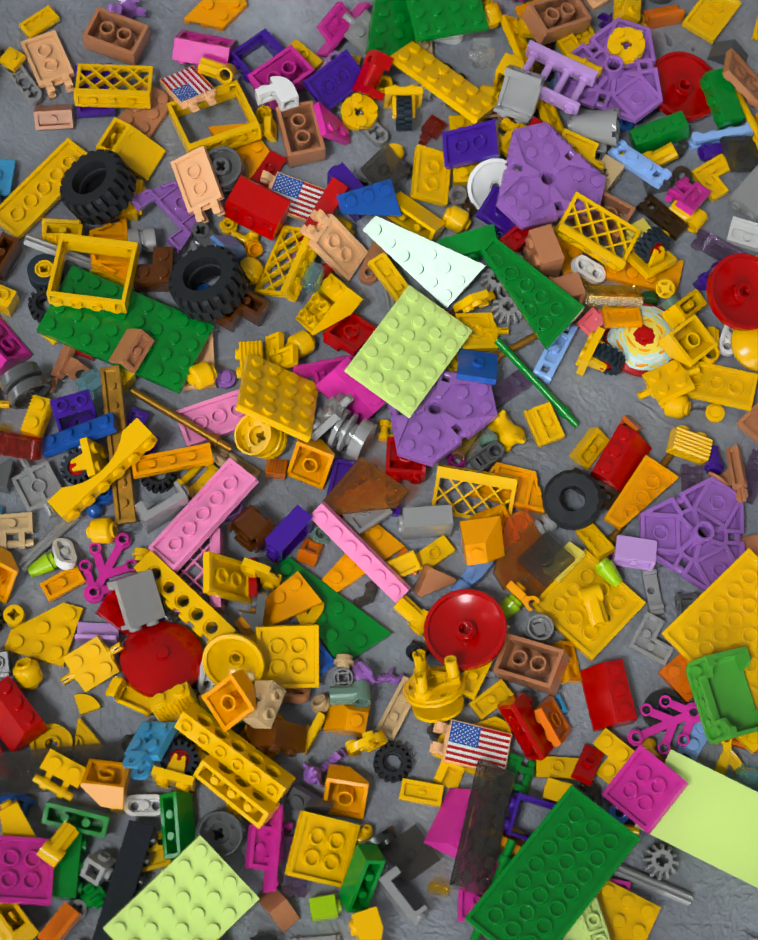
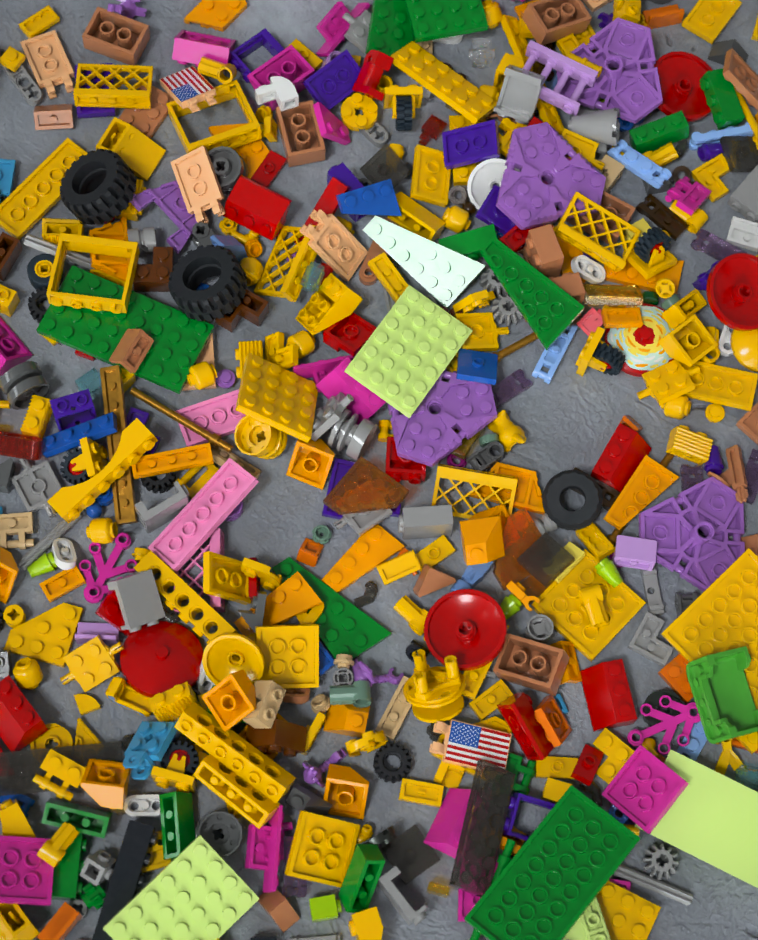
nougat piece [49,345,91,393] -> none
reddish brown brick [228,505,275,554] -> none
tile [260,170,325,222] -> none
orange slope [265,459,288,480] -> none
dark purple window [265,504,313,563] -> none
bright pink plate [311,501,411,603] -> none
green bar [494,338,580,429] -> none
yellow plate [523,402,565,448] -> none
yellow slope [569,427,610,470] -> none
yellow plate [607,27,645,64] -> none

